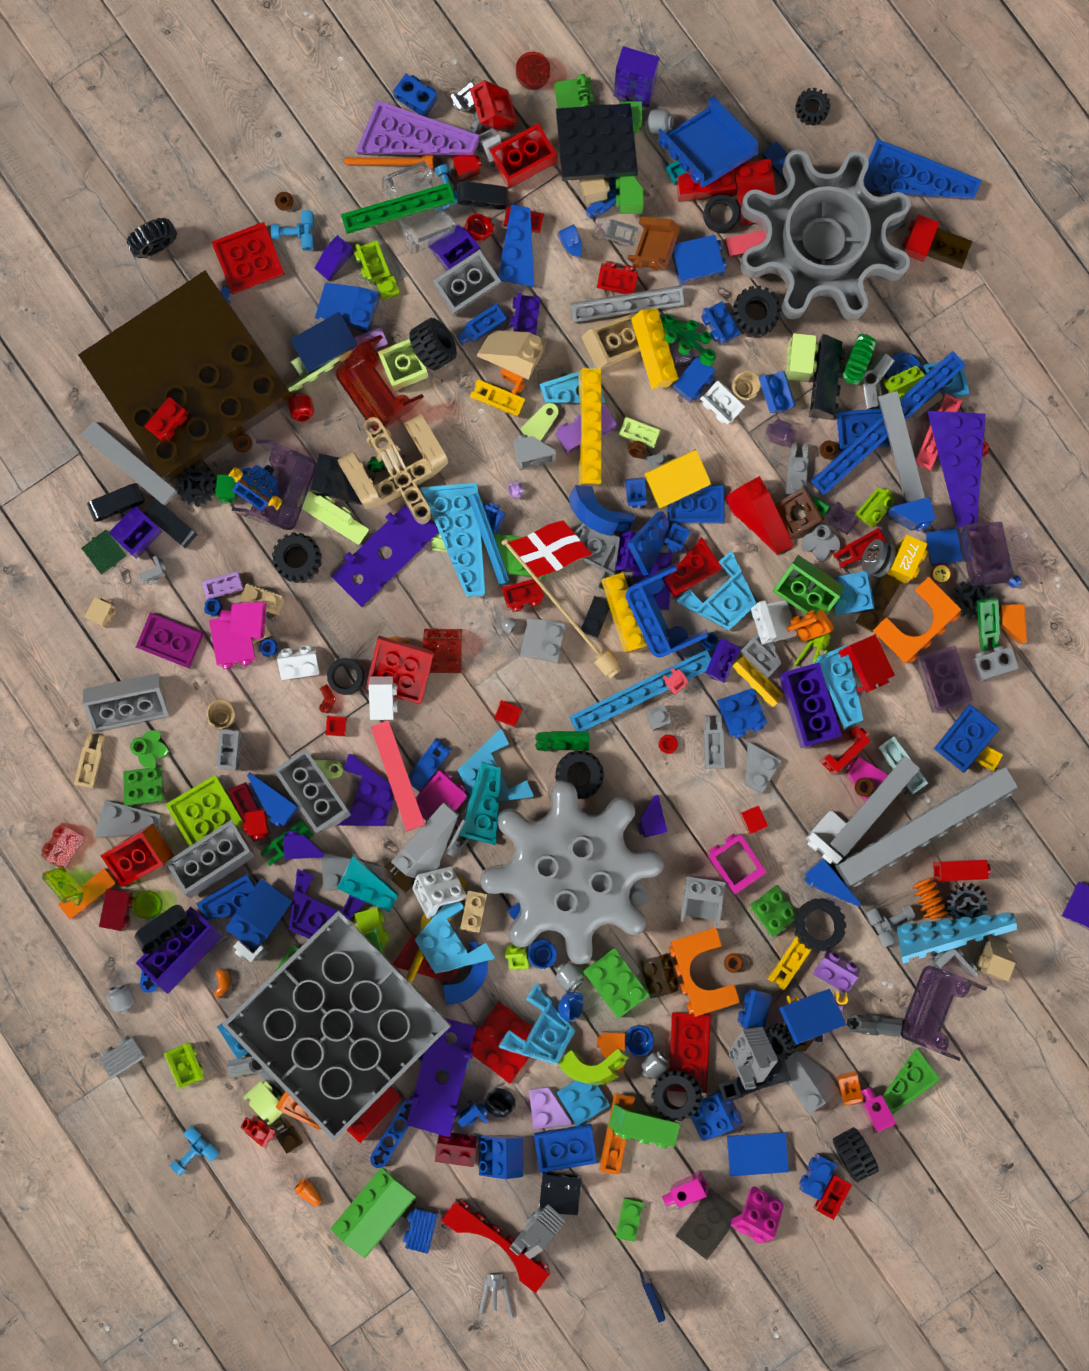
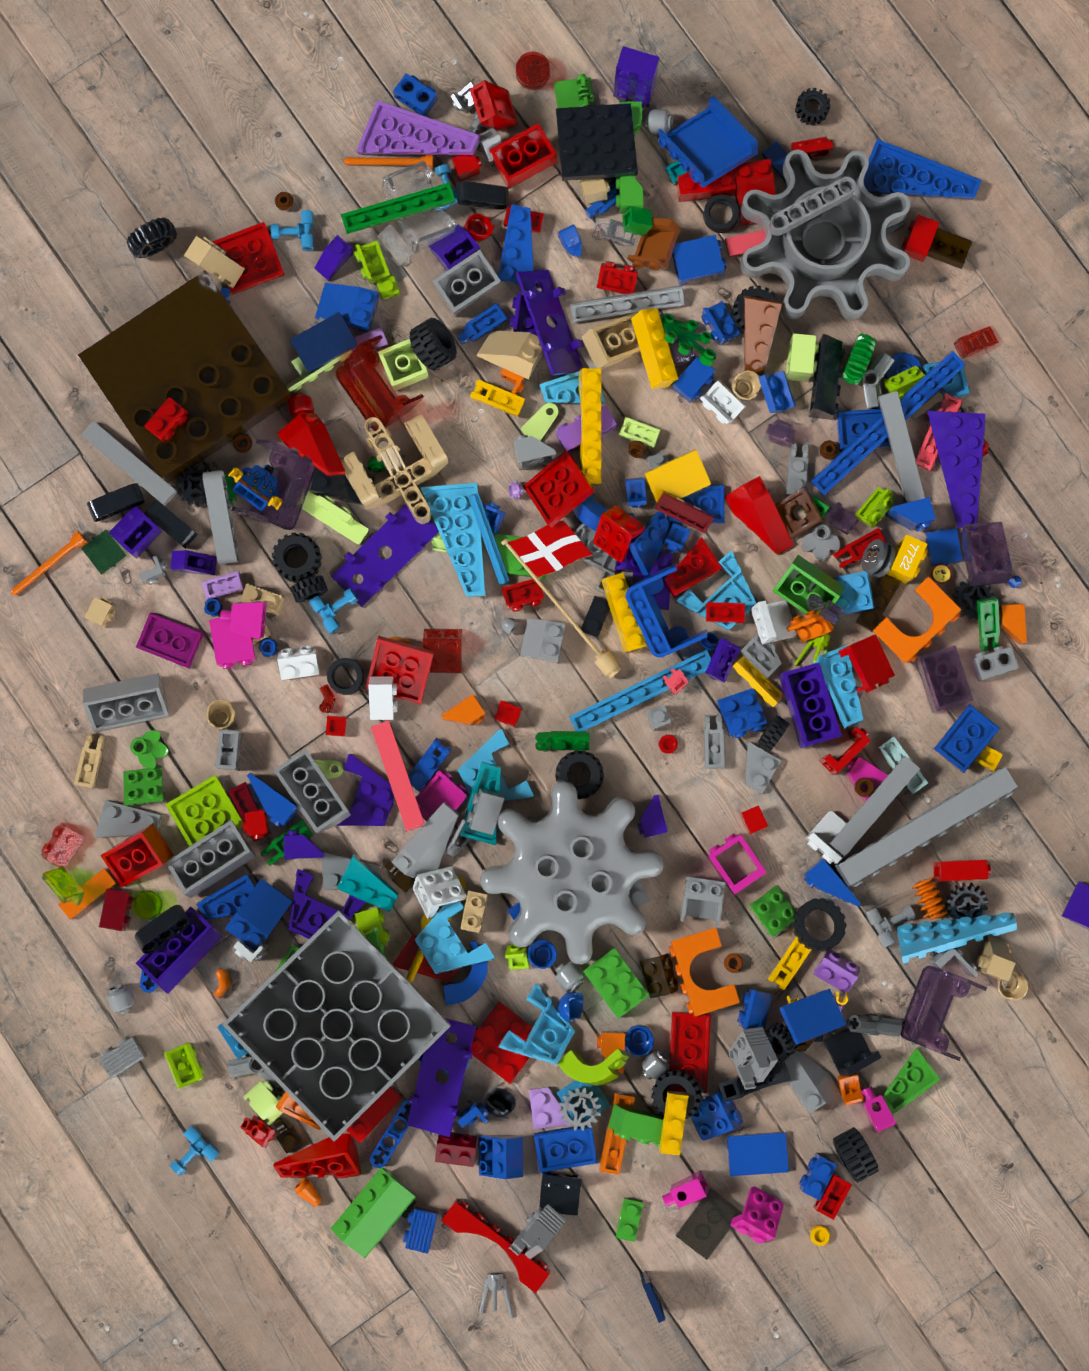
none -> orange piece [11,530,87,596]
none -> dark purple slope [170,550,217,576]
none -> tan wedge [184,236,245,288]
none -> light grey beam [203,470,239,565]
none -> red wedge [273,1133,361,1178]
none -> red wedge [278,413,345,476]
none -> black tyre [290,576,328,603]
none -> dark azure bar [309,588,359,634]
none -> clear bracket [377,224,414,267]
none -> orange slope [441,694,486,726]
none -> light grey brick [467,788,504,835]
none -> dark purple piece [516,270,584,375]
none -> red plate [523,450,595,528]
none -> light grey gear [559,1087,601,1131]
none -> red bracket [593,506,645,562]
none -> green panel [622,206,653,236]
none -> dark red plate [654,491,714,533]
none -> yellow plate [659,1092,689,1156]
none -> red plate [706,602,745,623]
none -> wing [744,296,782,376]
none -> black tyre [757,715,790,752]
none -> light grey beam [769,177,856,236]
none -> red bracket [791,137,834,159]
none -> plate [806,595,845,624]
none -> yellow tile [810,1225,830,1246]
none -> black bracket [824,1027,882,1076]
none -> clear red slope [954,326,999,359]
none -> tan hair [996,970,1029,1001]

